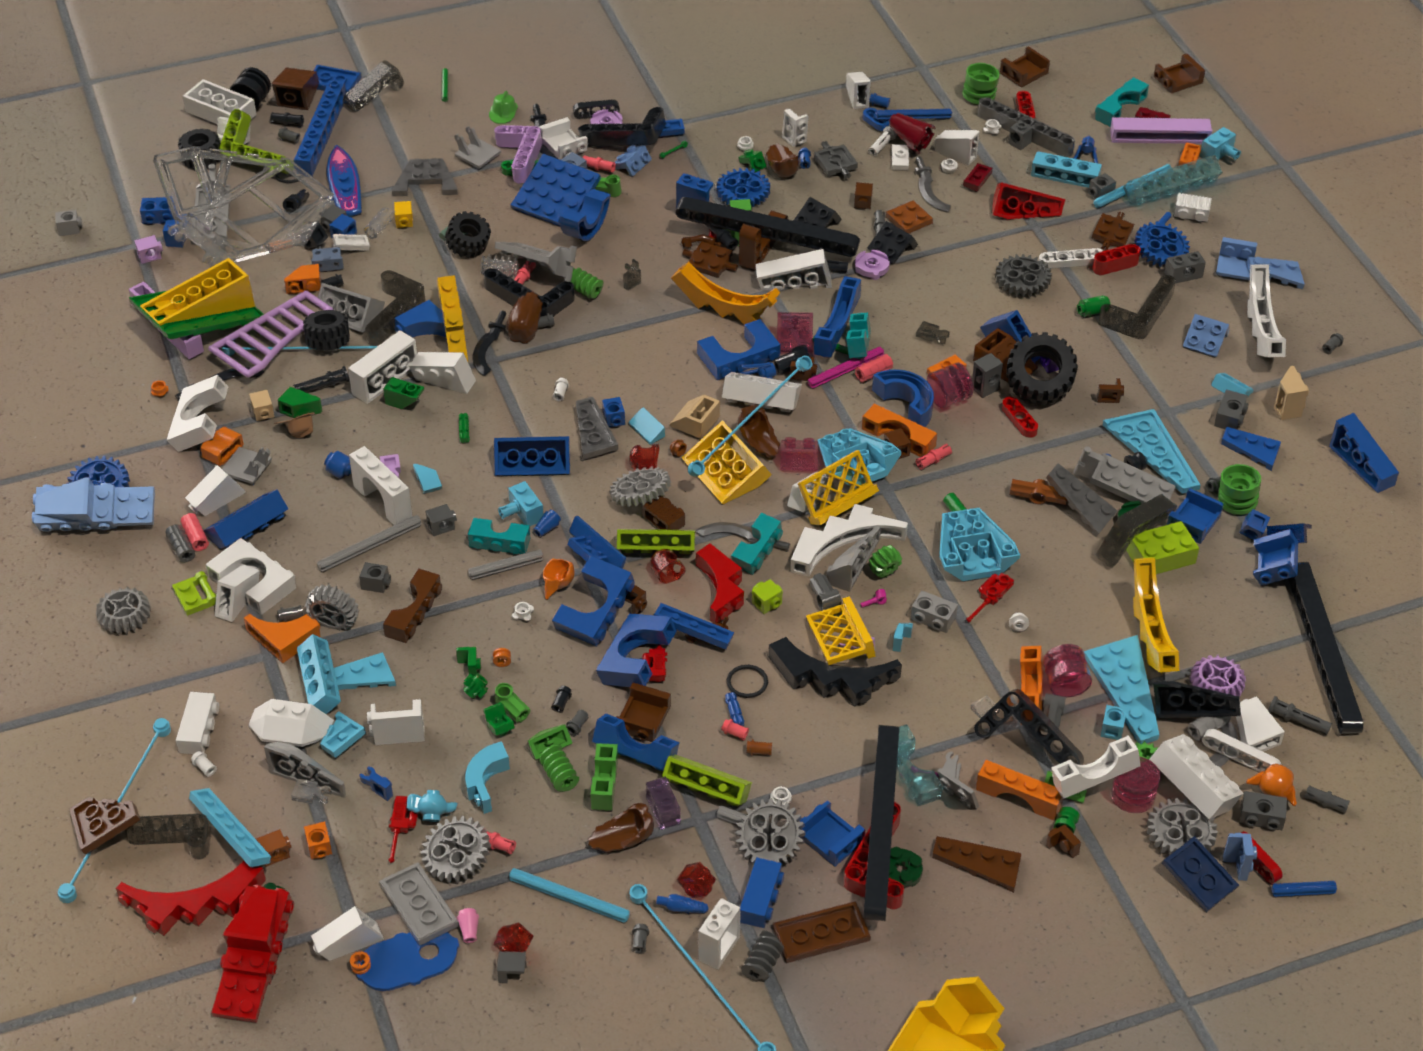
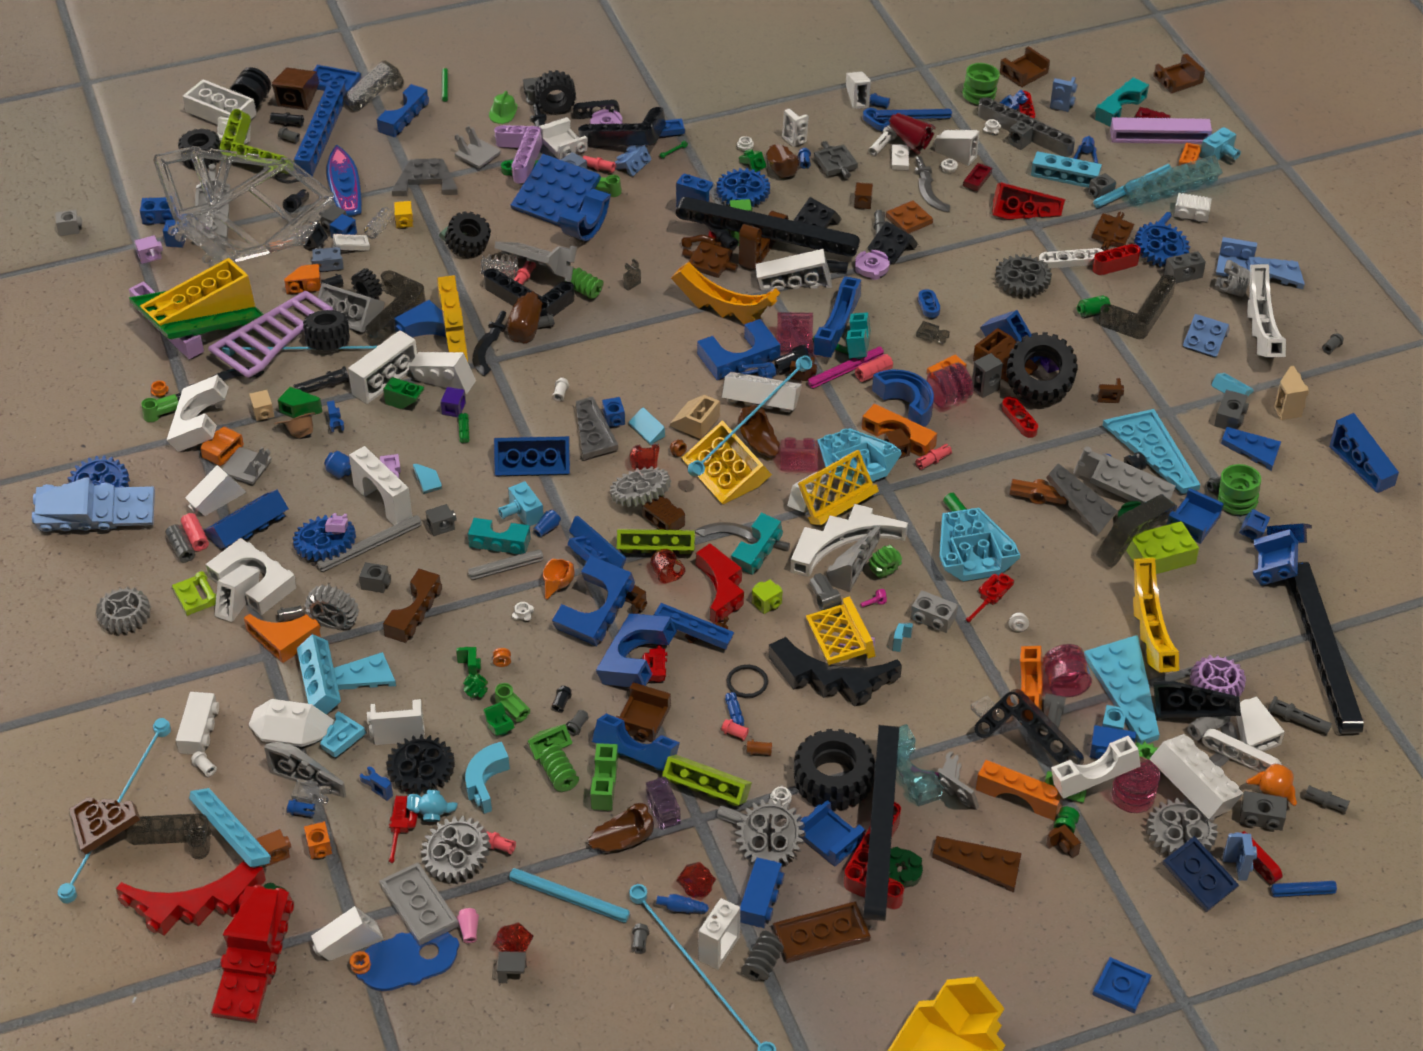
none -> bright green piece [141,394,179,422]
none -> blue pin [287,799,315,818]
none -> blue gear [293,515,356,561]
none -> lavender plate [325,513,348,534]
none -> blue plate [327,401,344,432]
none -> black tyre [351,268,383,299]
none -> blue arch [377,84,429,138]
none -> black gear [386,734,455,795]
none -> dark purple brick [441,387,466,418]
none -> dark grey piece [523,77,538,105]
none -> black tyre [534,70,576,115]
none -> black tyre [794,729,875,810]
none -> blue plate [918,289,940,318]
none -> blue plate [999,90,1028,110]
none -> medium blue bracket [1050,77,1077,112]
none -> blue arch [1090,725,1136,759]
none -> blue tile [1092,957,1152,1014]
none -> light grey piece [1215,260,1250,297]

